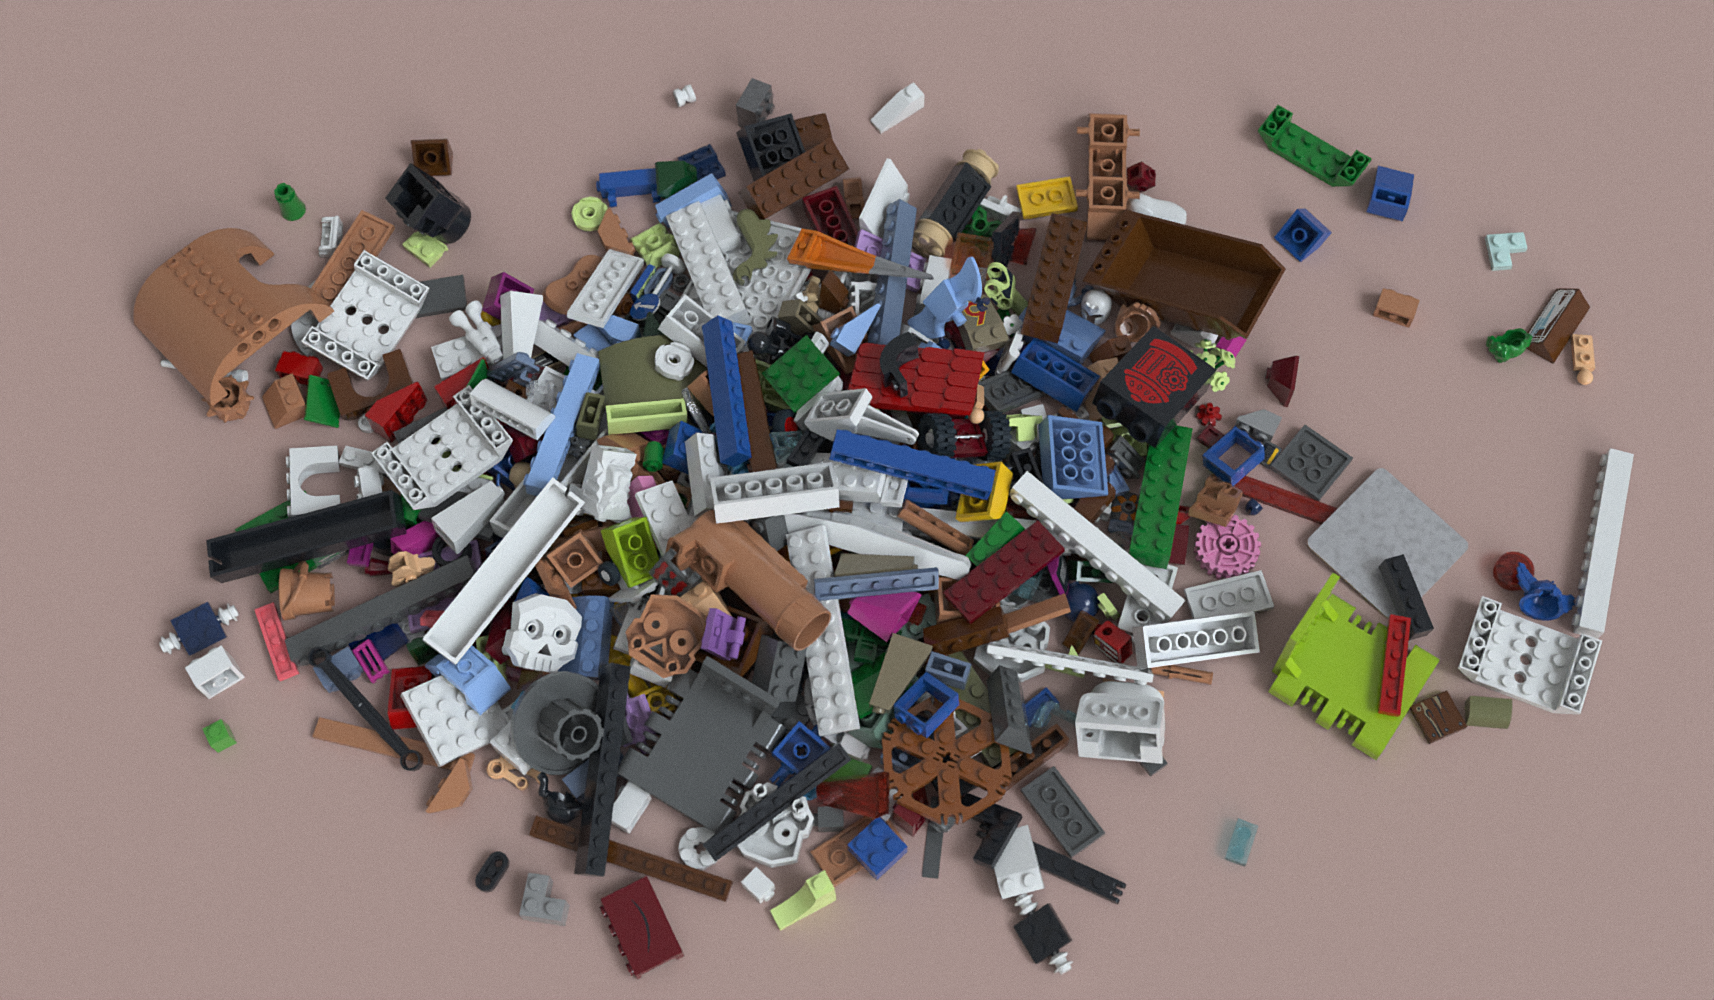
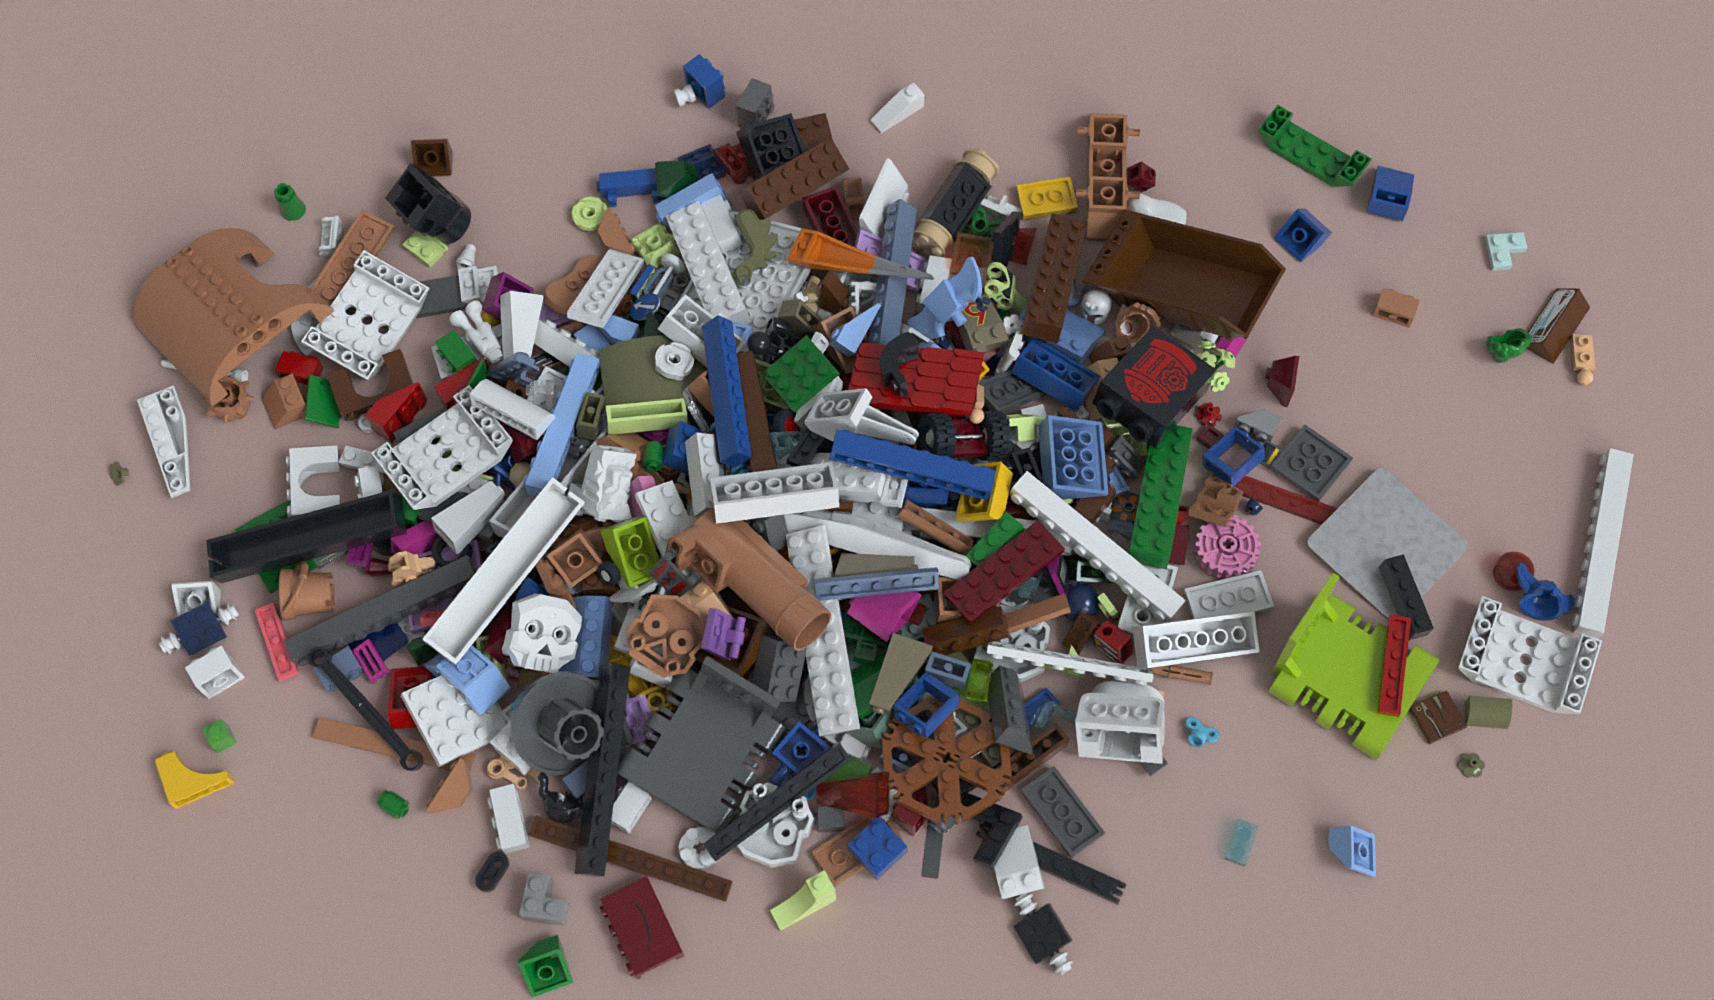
white brick [741,867,775,904] -> none
none -> olive plant [110,462,129,486]
none -> white wedge [137,385,191,498]
none -> yellow arch [155,751,235,809]
none -> white slope [171,581,221,616]
none -> green brick [377,790,409,819]
none -> green piece [435,330,477,373]
none -> white cone [456,244,476,269]
none -> white slope [458,265,498,304]
none -> white brick [488,783,530,854]
none -> green slope [518,935,573,998]
none -> blue brick [683,54,725,109]
none -> clear red brick [713,143,752,184]
none -> clear neon green slope [966,659,993,702]
none -> medium azure piece [1185,717,1219,747]
none -> light blue slope [1328,825,1376,877]
none -> olive plant [1458,753,1485,778]

